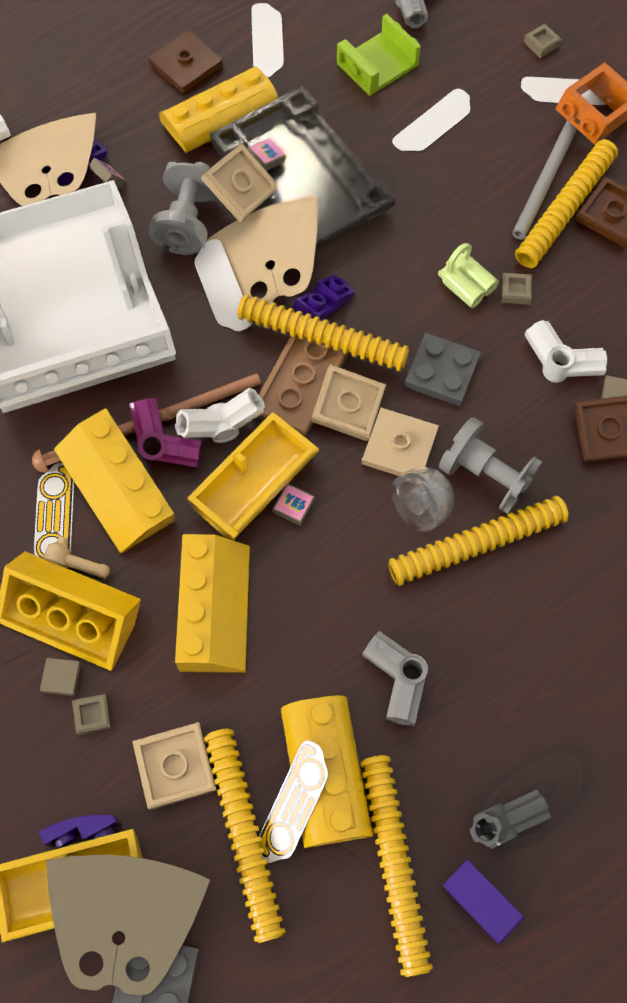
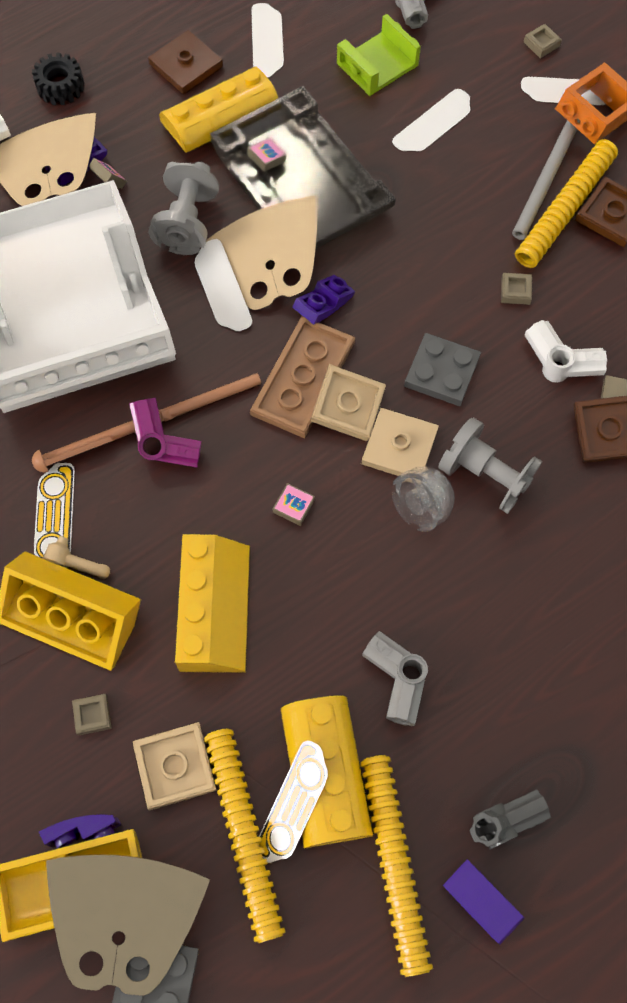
dark tan tile [40,658,81,696] -> none
yellow slope [54,408,175,554] -> none
white piece [175,388,265,443] -> none
yellow container [187,412,319,541] -> none
tan plate [201,143,280,222] -> none
yellow piece [237,294,409,372] -> none
yellow piece [388,495,569,586] -> none
yellowish green piece [438,243,499,308] -> none
none -> black tyre [32,53,85,105]

